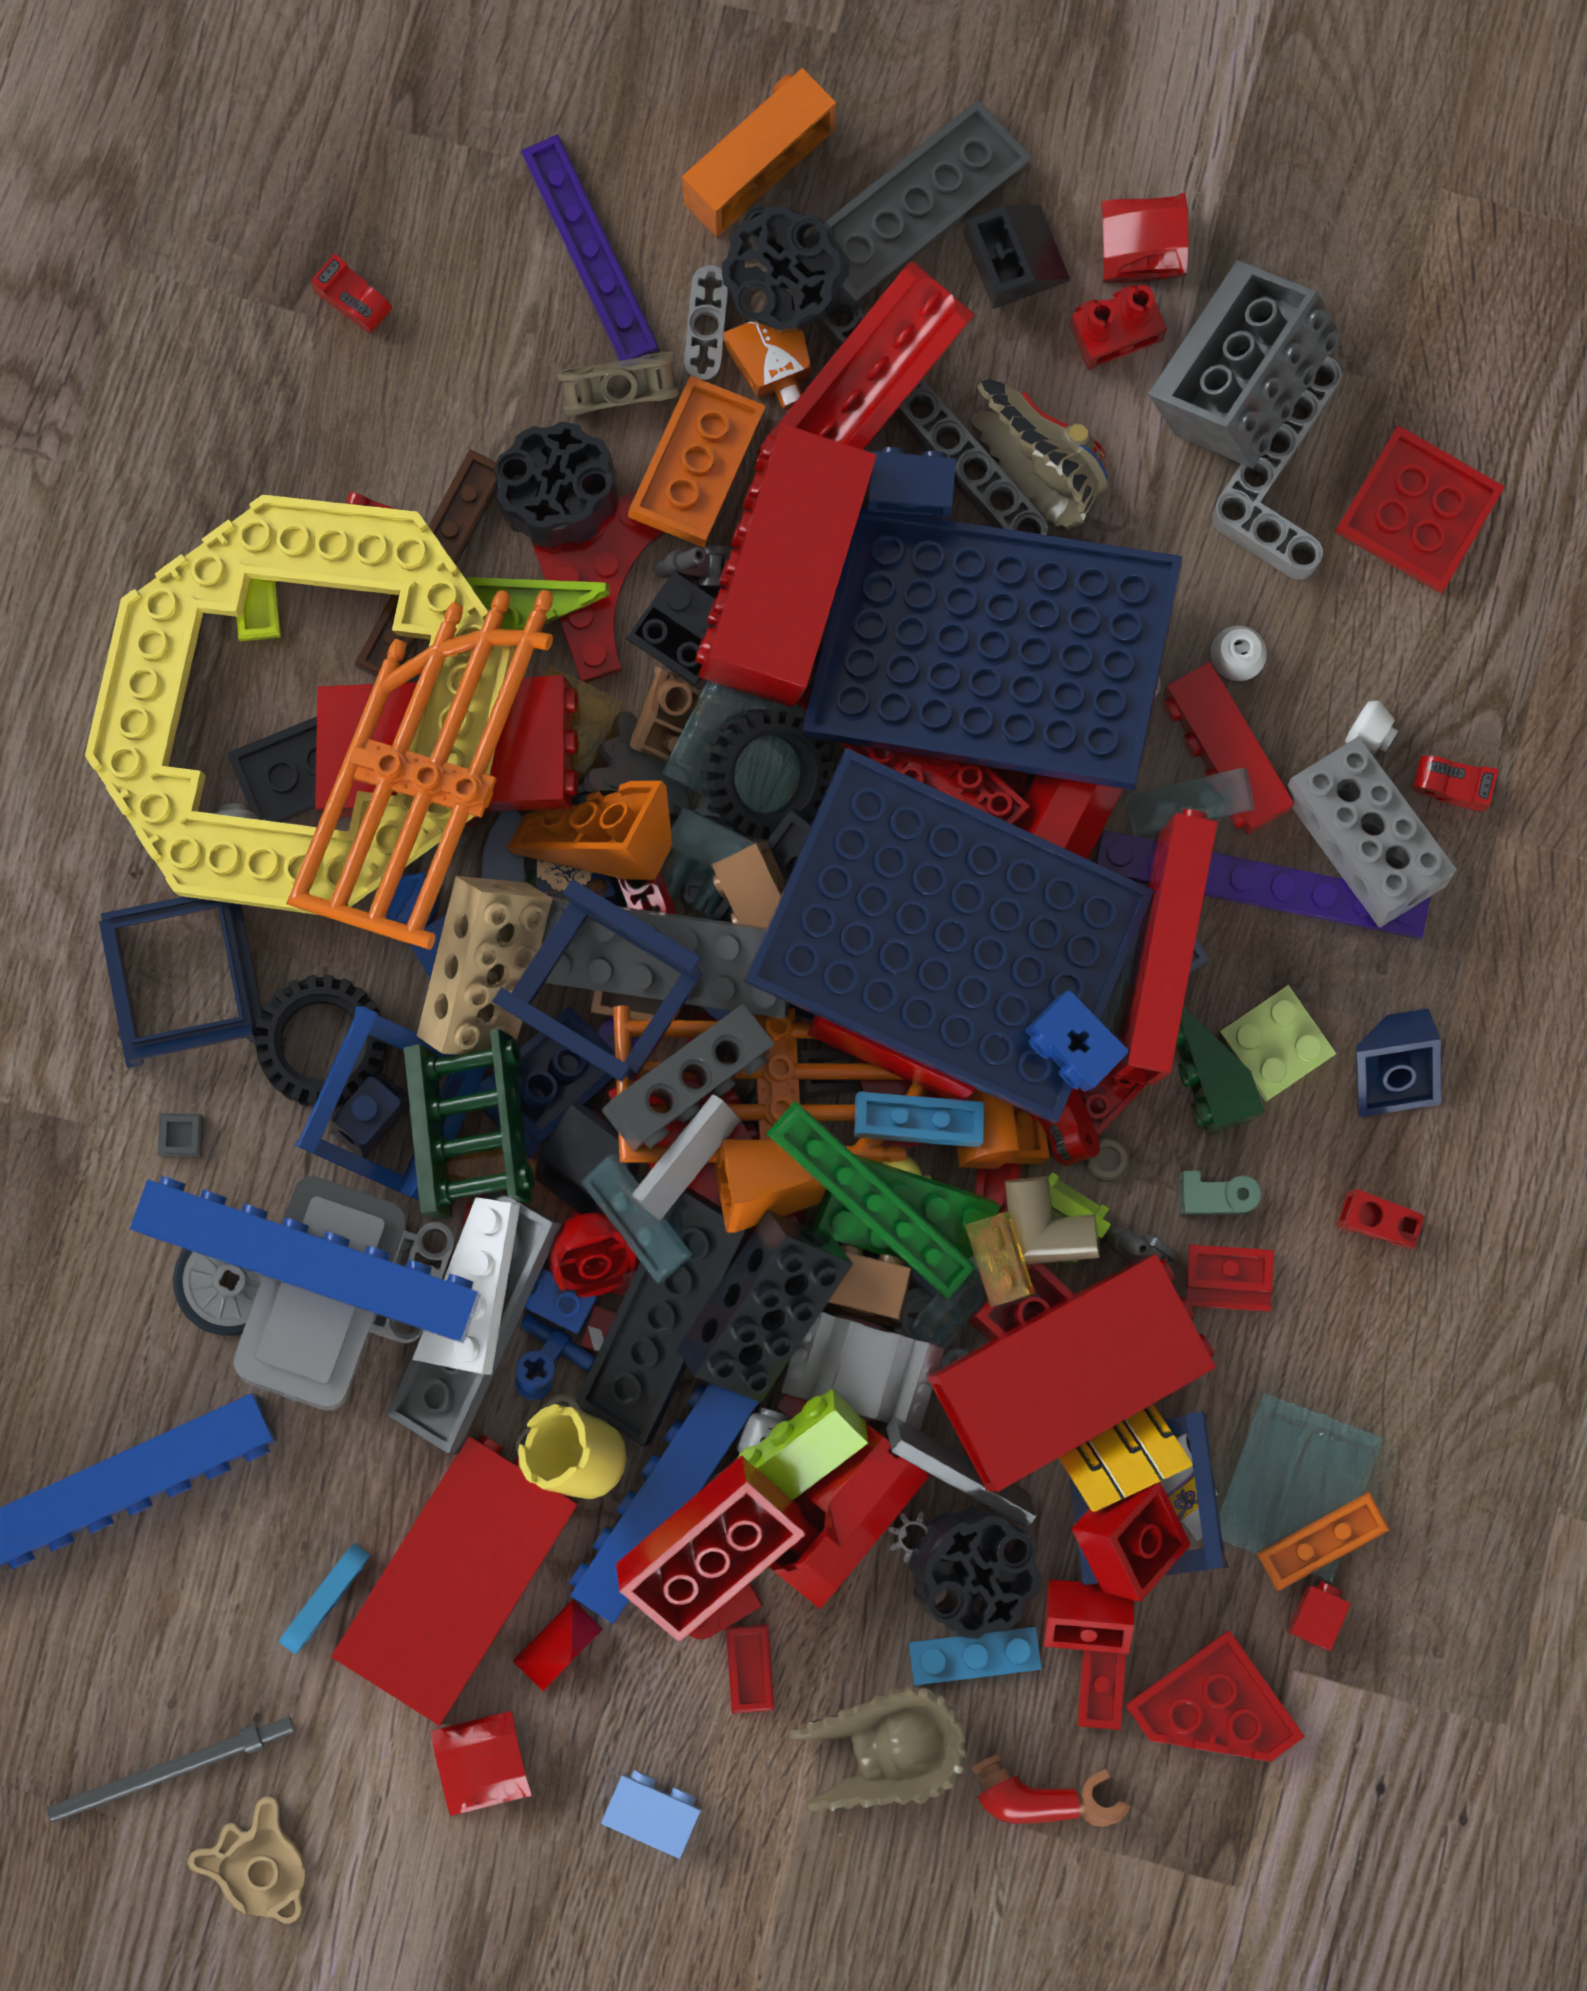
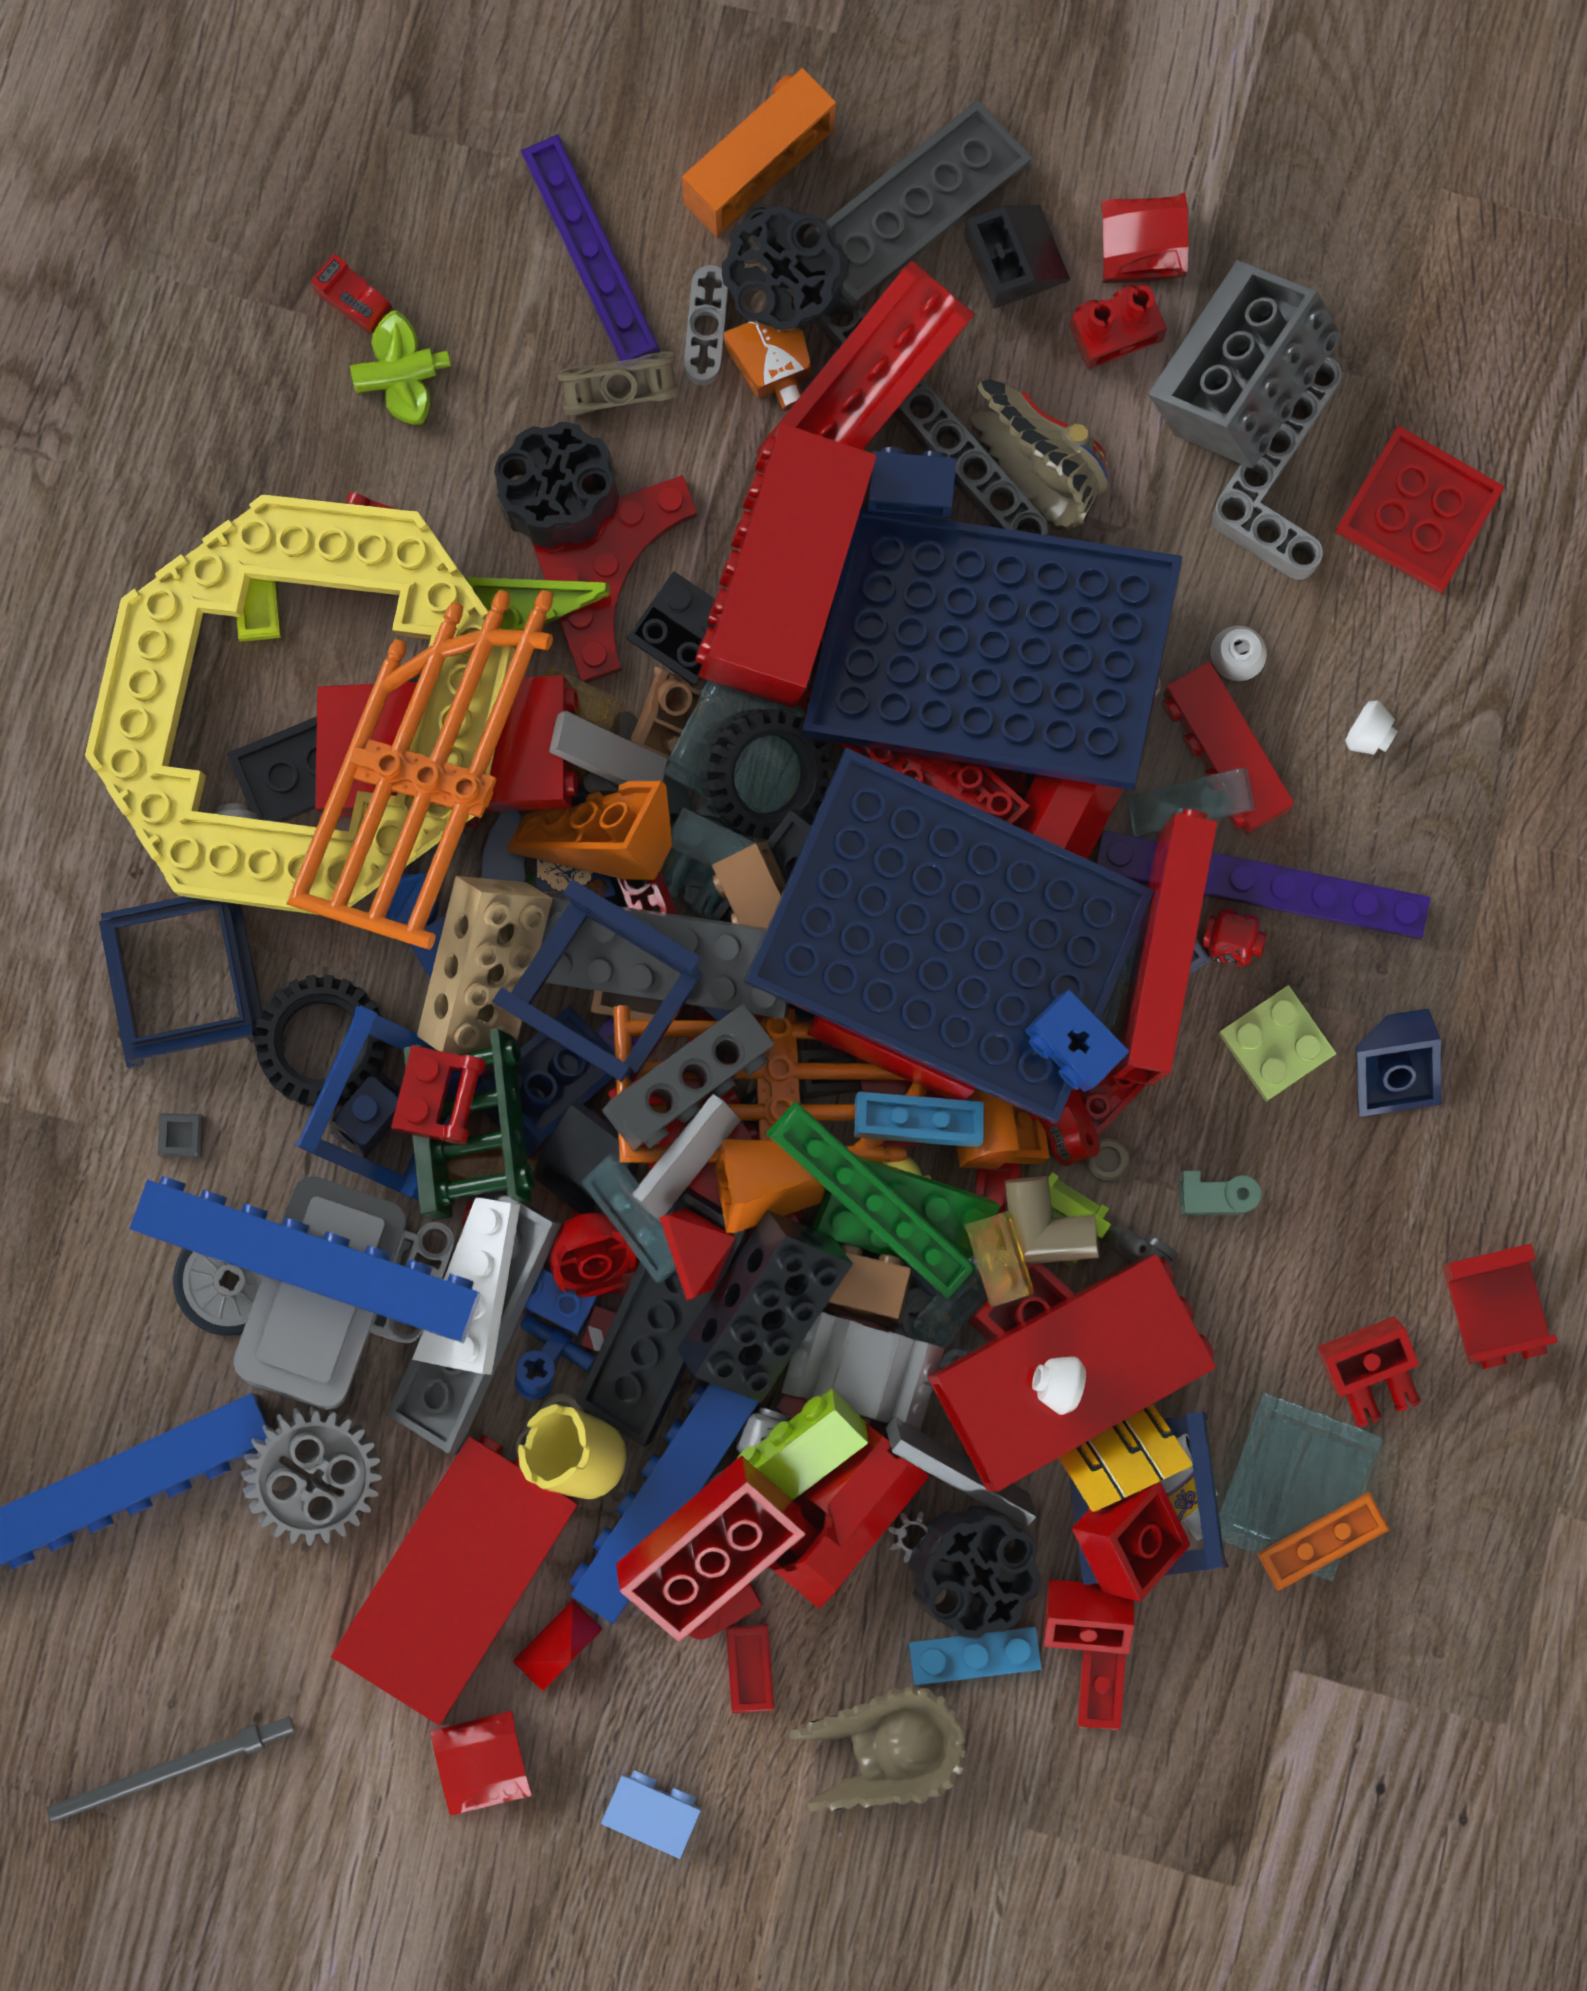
tan tile [188,1796,306,1924] -> none
dark azure beam [279,1543,372,1655] -> none
reddish brown tile [354,449,498,677] -> none
orange plate [628,375,766,548] -> none
dark grey piece [654,545,735,594] -> none
red piece [971,1754,1131,1827] -> none
red plate [1124,1630,1305,1762] -> none
dark green slope [1176,1006,1264,1135] -> none
red plate [1186,1244,1274,1312] -> none
light grey brick [1286,736,1457,928] -> none
red brick [1286,1581,1351,1651] -> none
red leg [1336,1189,1425,1249] -> none
red leg [1412,755,1499,813] -> none
none -> light grey gear [241,1406,382,1545]
none -> lime plant [350,310,451,425]
none -> red plate [391,1045,486,1145]
none -> light grey tile [549,711,667,785]
none -> red slope [659,1208,736,1300]
none -> white cone [1032,1356,1086,1415]
none -> red head [1203,909,1267,967]
none -> red brick [1316,1316,1421,1427]
none -> red panel [1443,1243,1558,1370]

